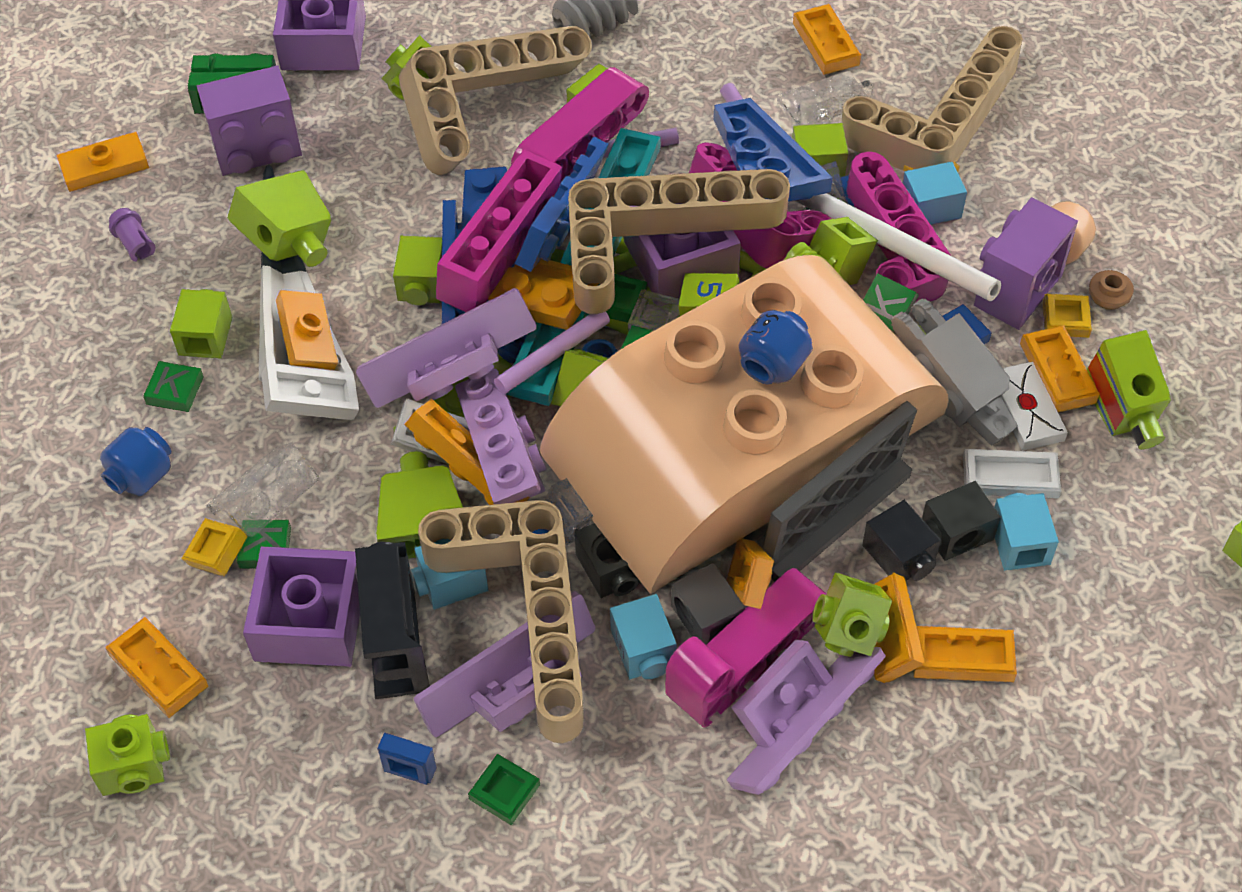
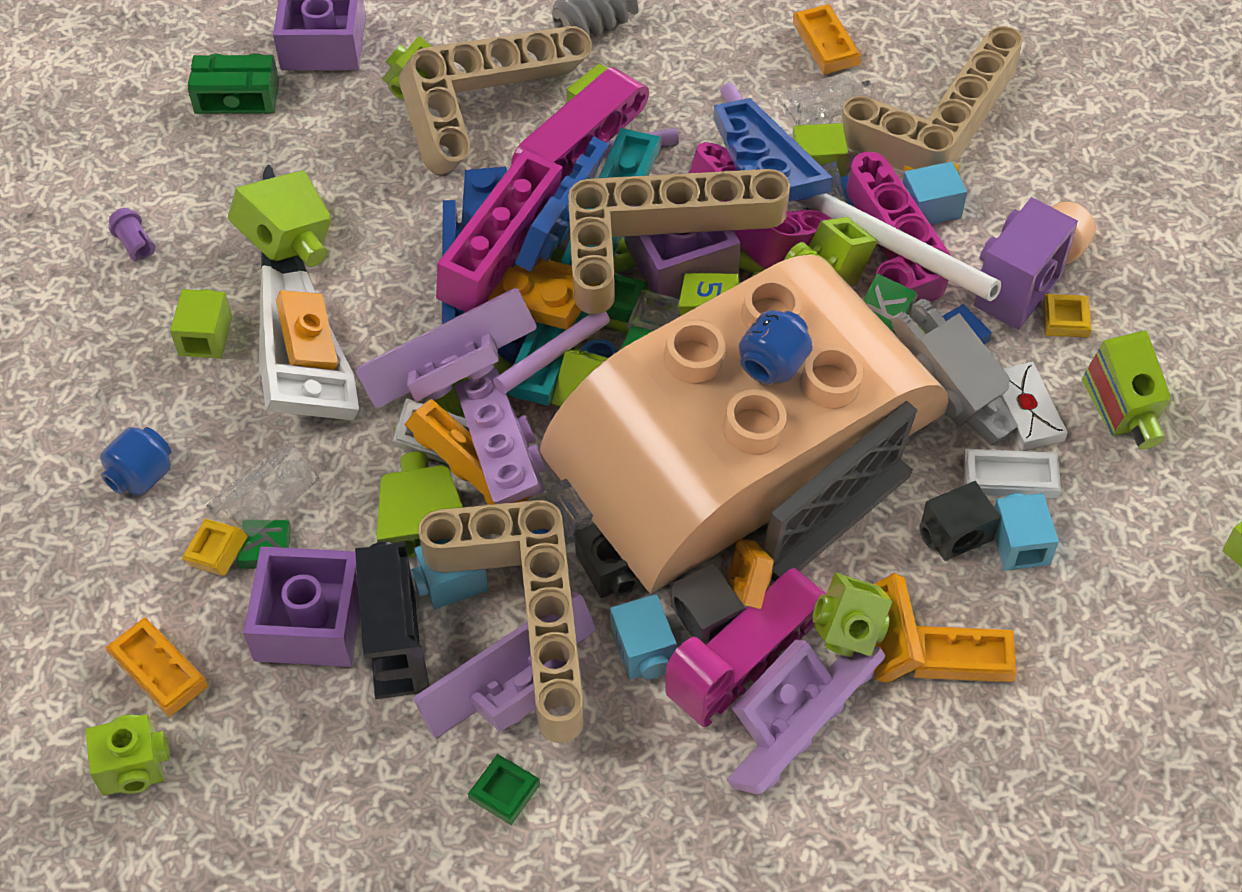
light orange plate [57,131,149,192] -> none
green tile [143,361,204,412] -> none
medium lavender brick [196,65,302,176] -> none
blue tile [377,732,437,785] -> none
lime brick [393,235,442,305] -> none
black brick [862,499,941,581] -> none
light orange plate [1020,325,1100,413] -> none
medium nougat plate [1089,270,1134,310] -> none

